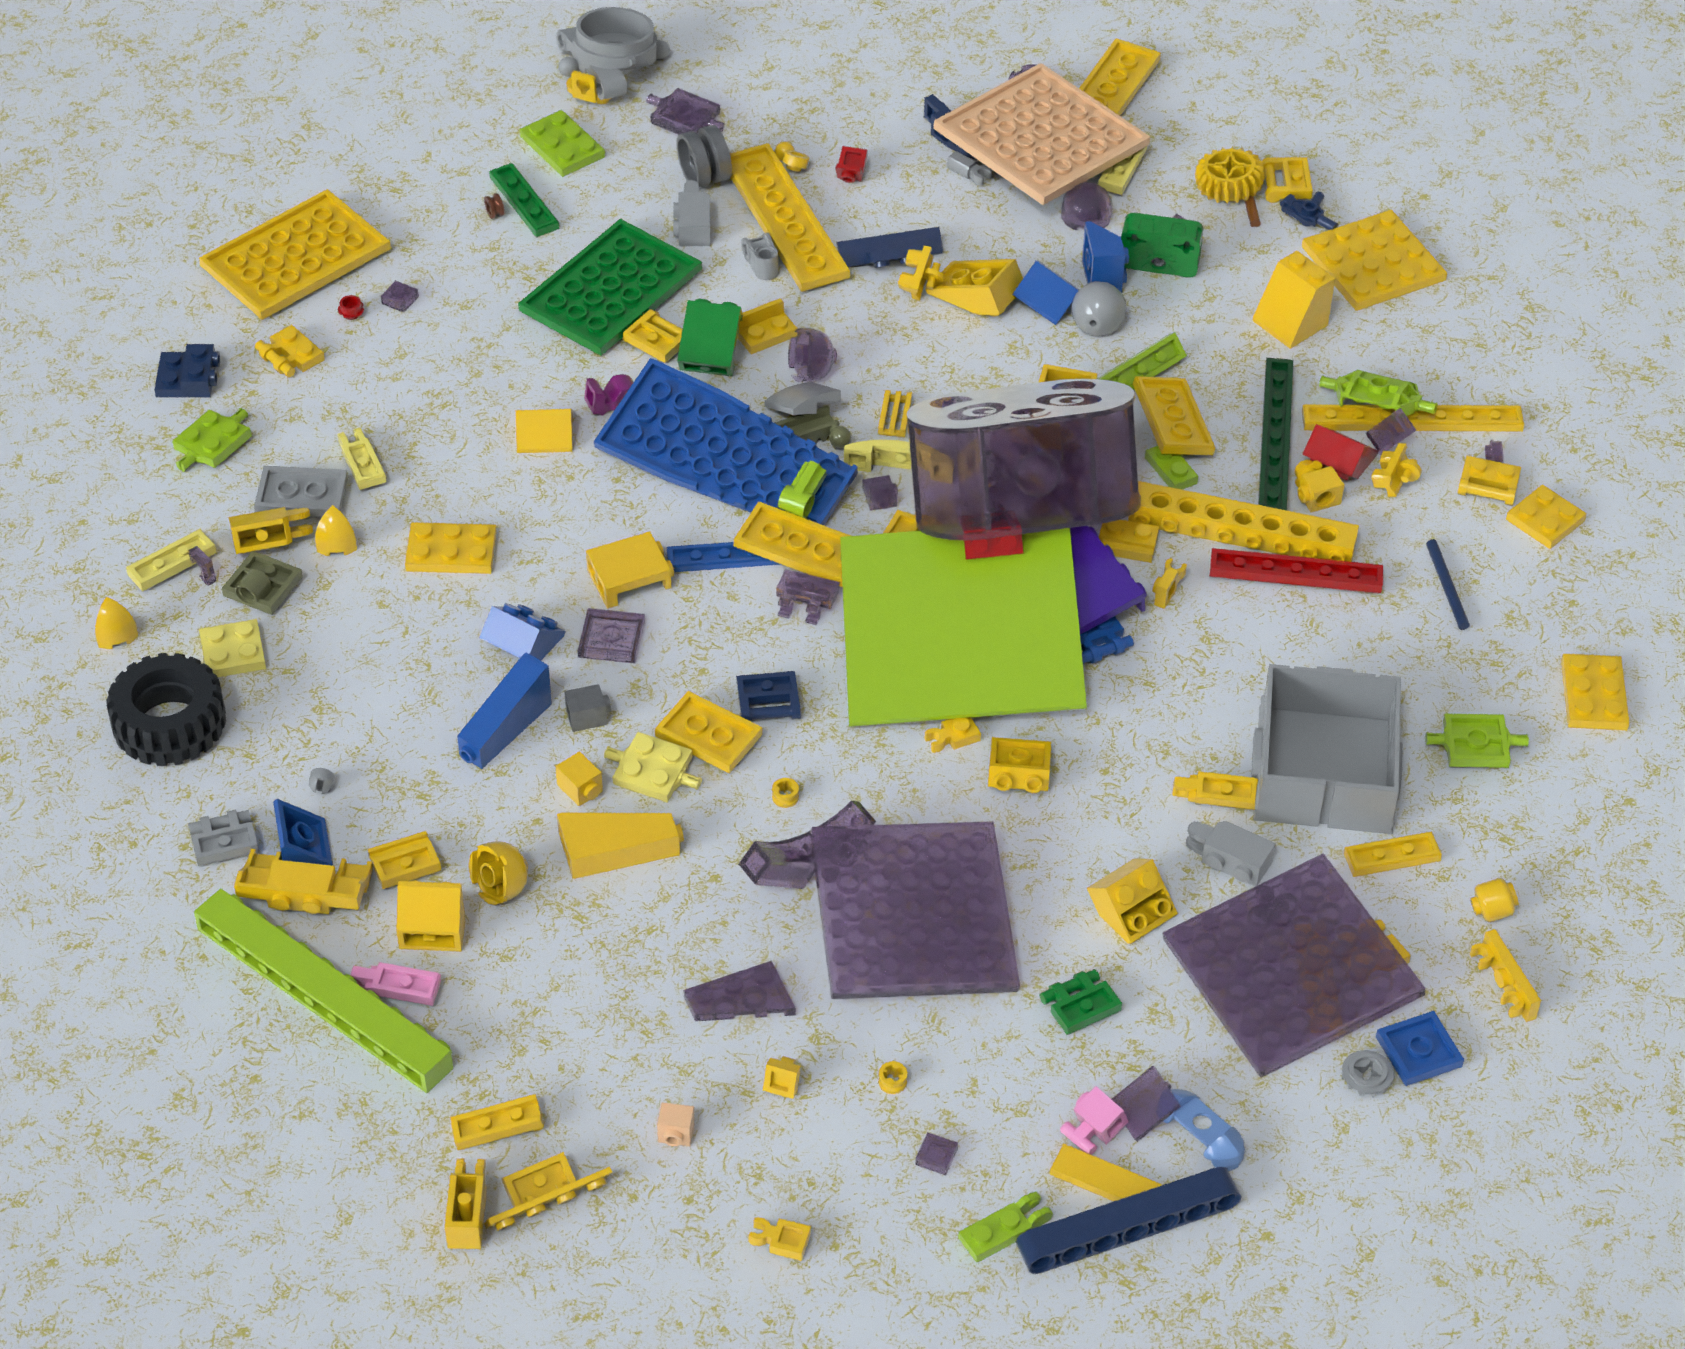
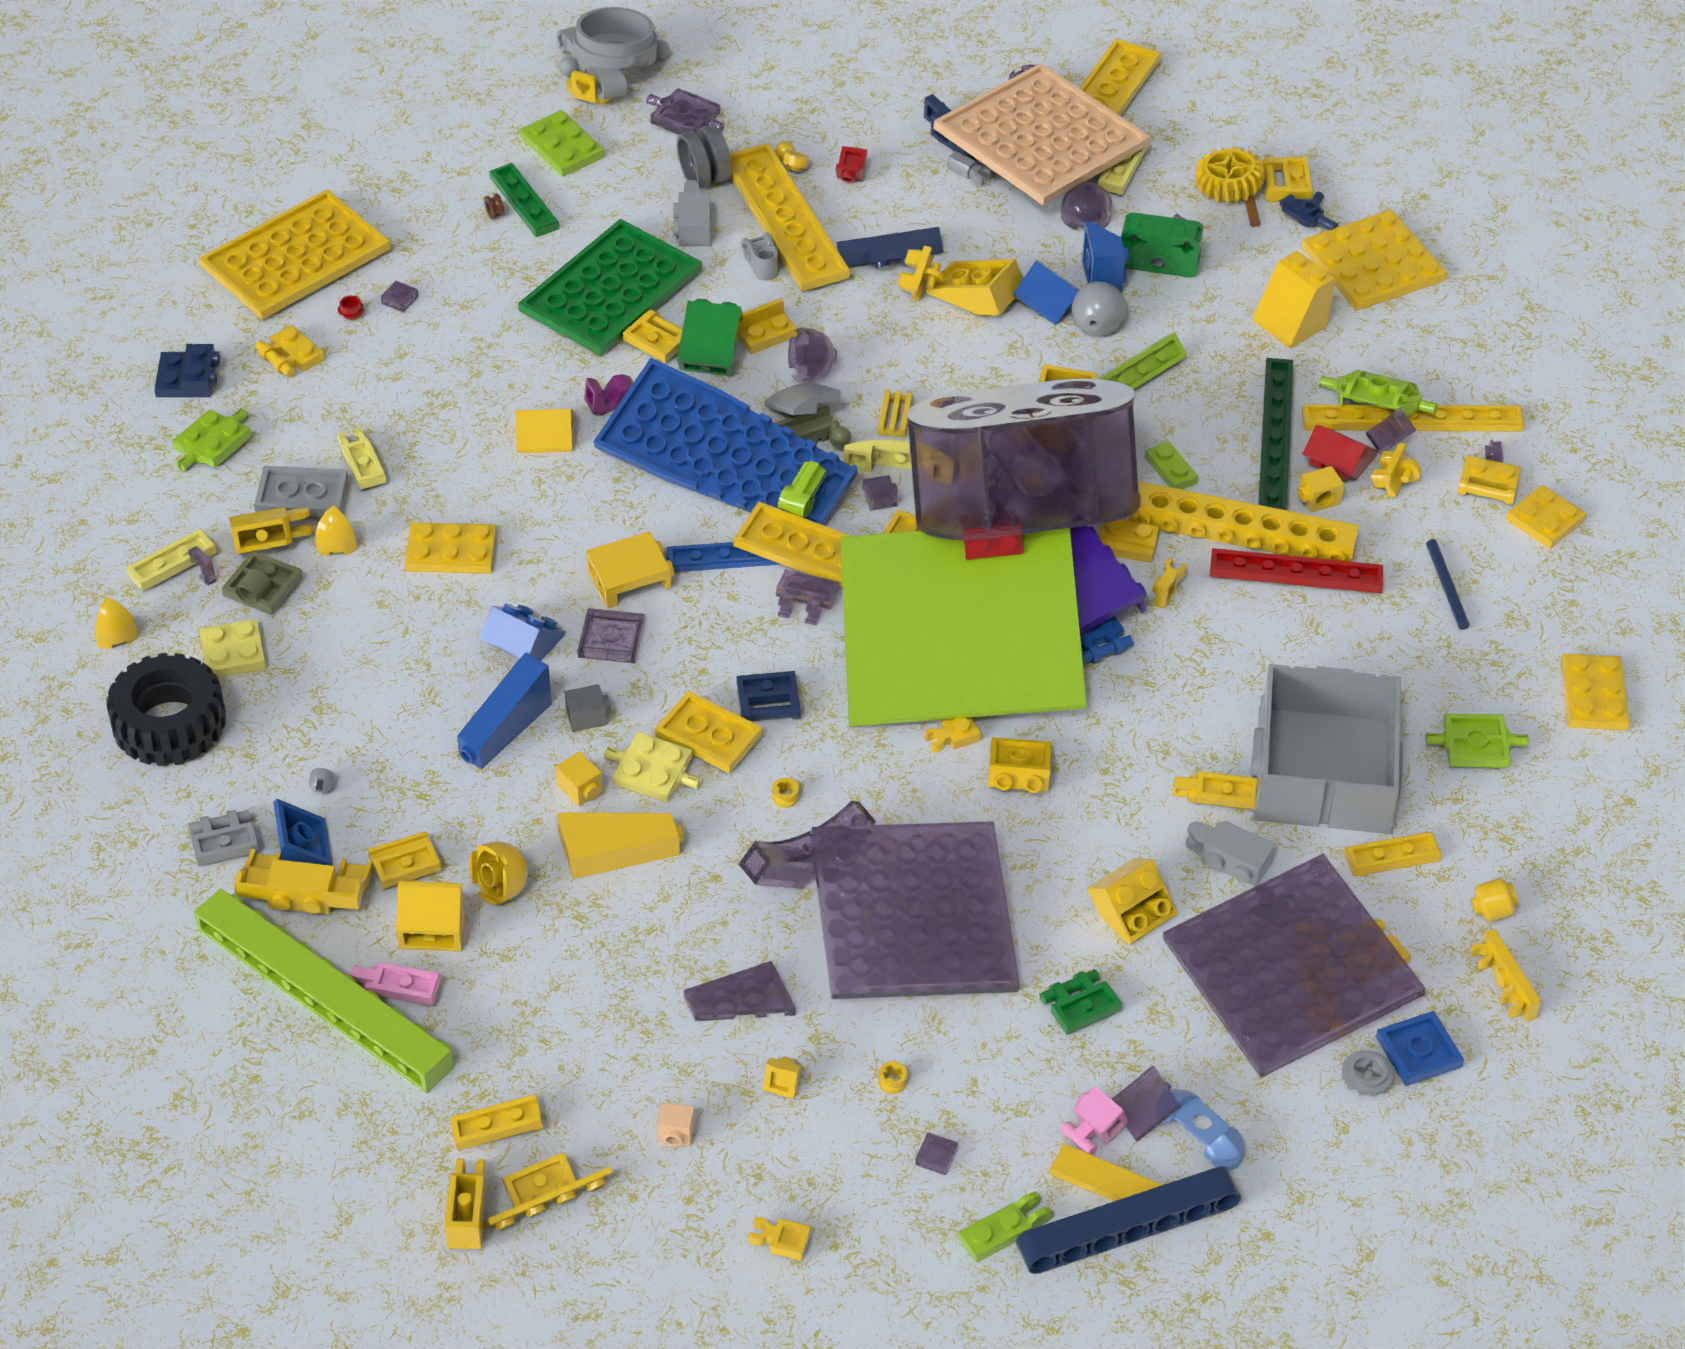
yellow tile [1133,376,1216,455] -> none
yellow plate [1295,460,1322,487] -> none

